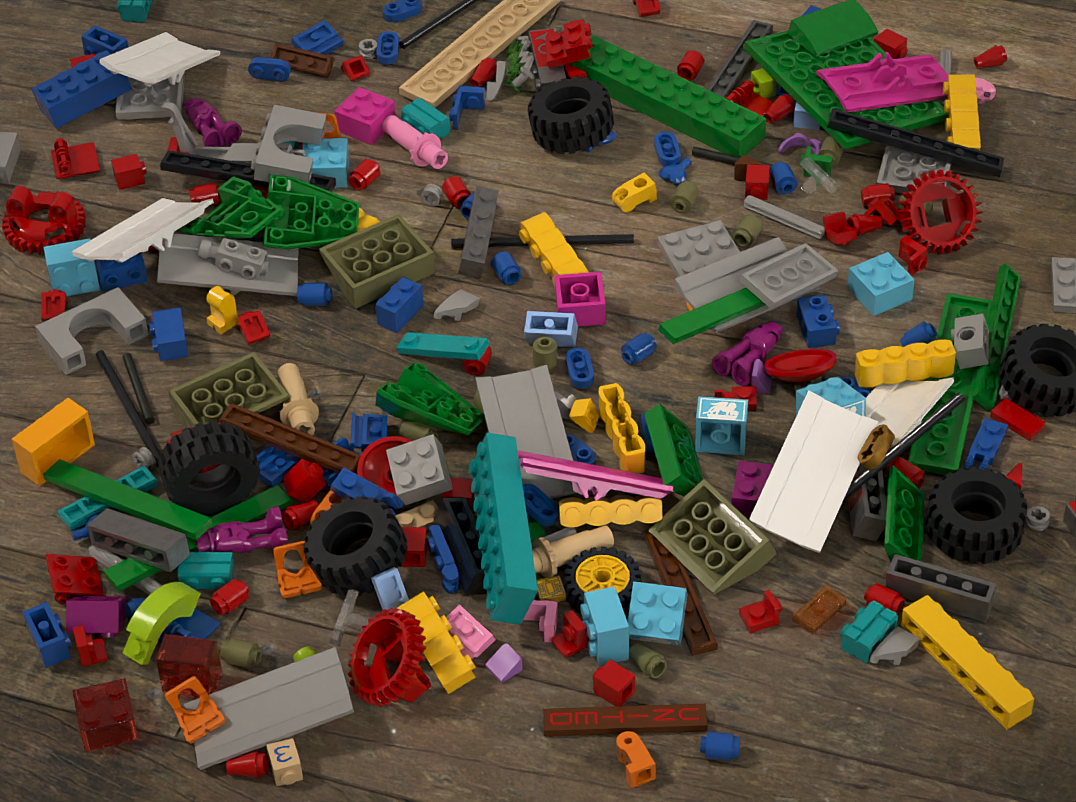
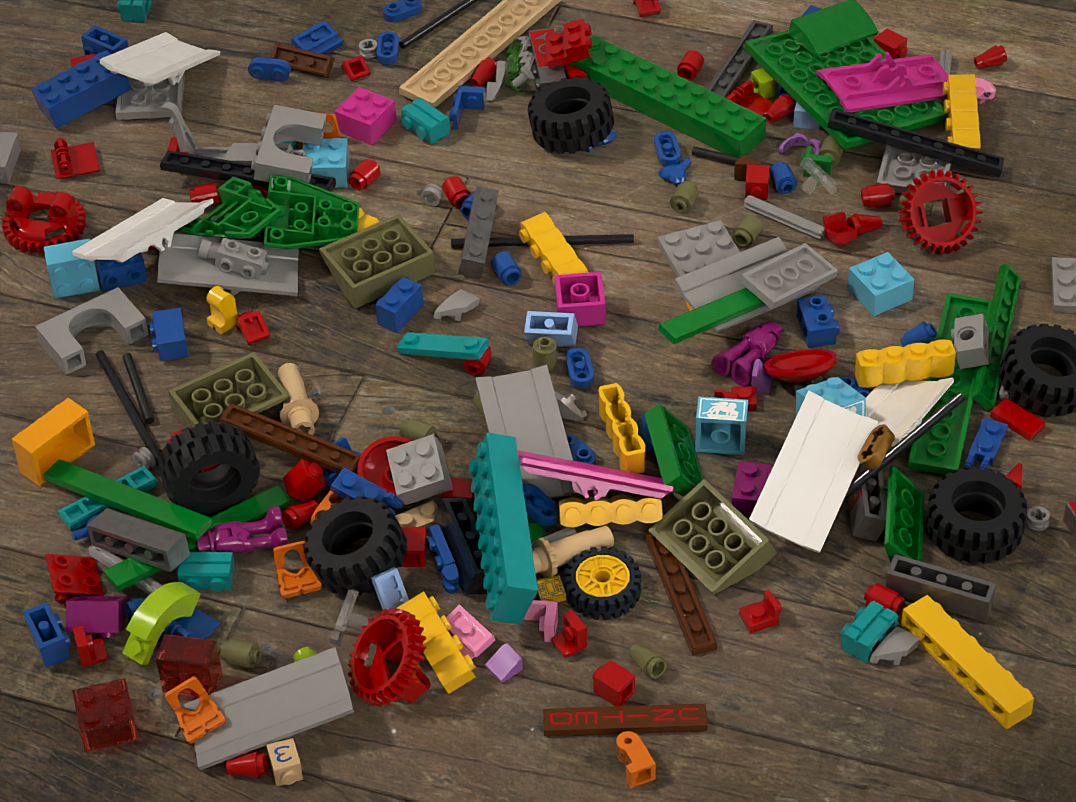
red bracket [41,289,68,322] -> none
red brick [111,154,147,190] -> none
magenta piece [183,97,242,147] -> none
red brick [210,579,249,616] -> none
blue plate [256,446,301,488] -> none
blue brick [297,283,333,306] -> none
blue plate [350,413,387,452] -> none
green wedge [375,362,485,435] -> none
bright pink gear [382,115,448,169] -> none
yellow slope [569,398,600,433] -> none
medium azure brick [580,587,629,666] -> none
yellow leg [611,173,658,212] -> none
blue brick [621,333,657,365] -> none
medium azure brick [628,582,688,646] -> none
blue brick [700,731,740,761] -> none
clear orange plate [792,585,846,634] -> none
red bracket [864,196,900,226] -> none
red brick [886,457,925,488] -> none
red bracket [899,236,927,276] -> none

